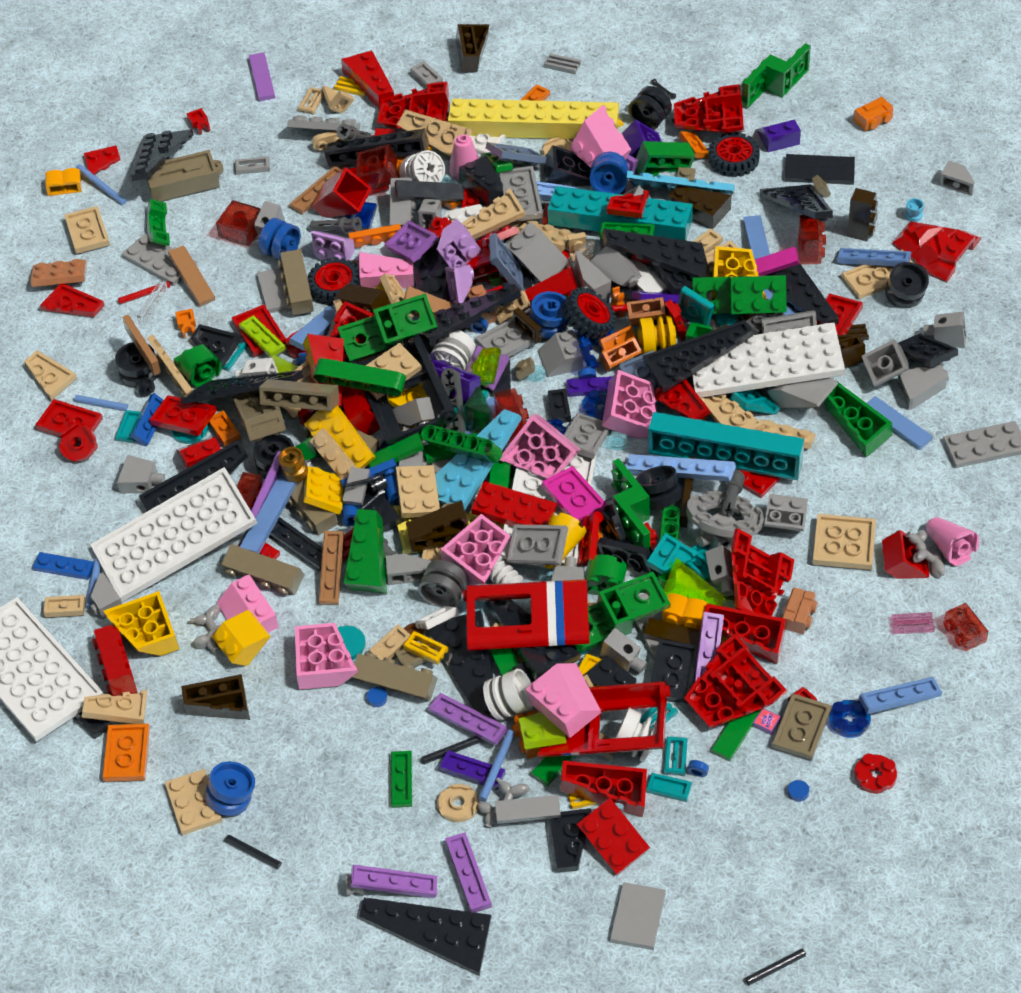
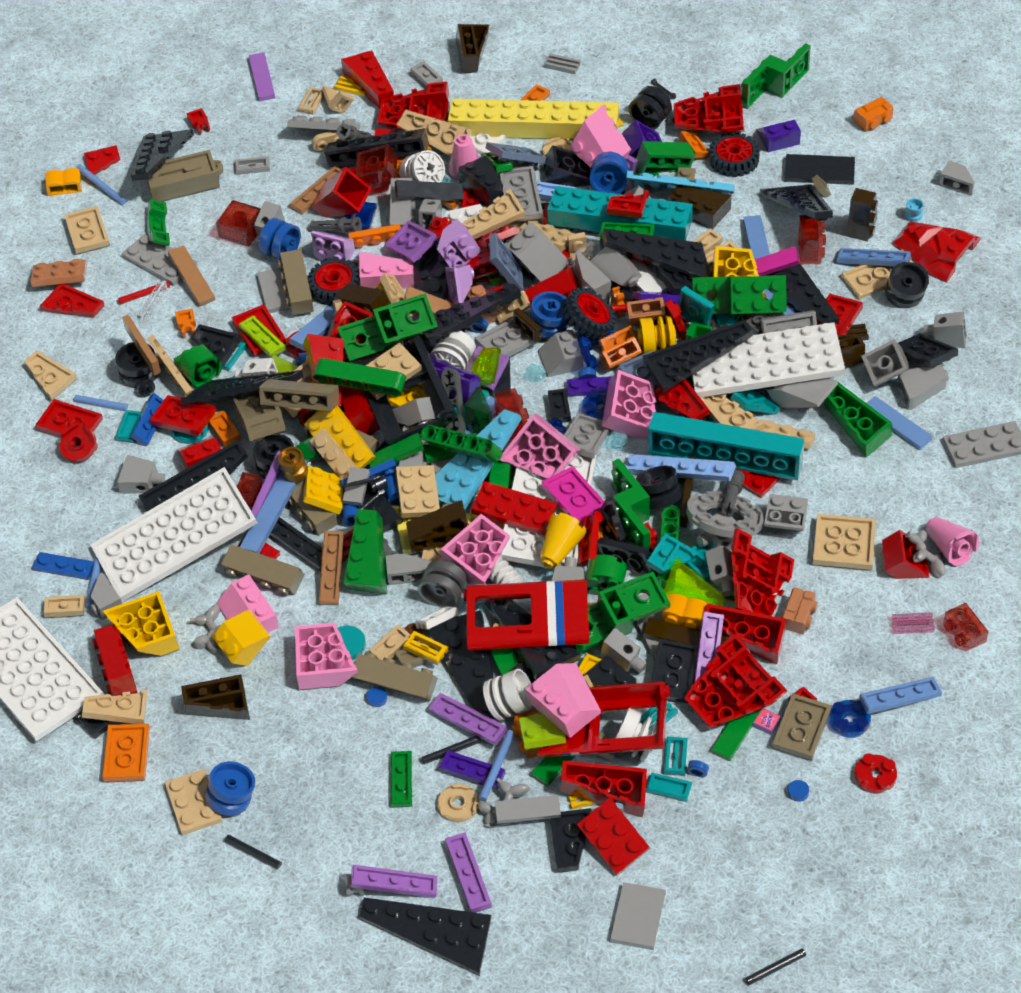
light grey tile [506,524,568,565] -> none
dark tan plate [515,357,535,380] -> none

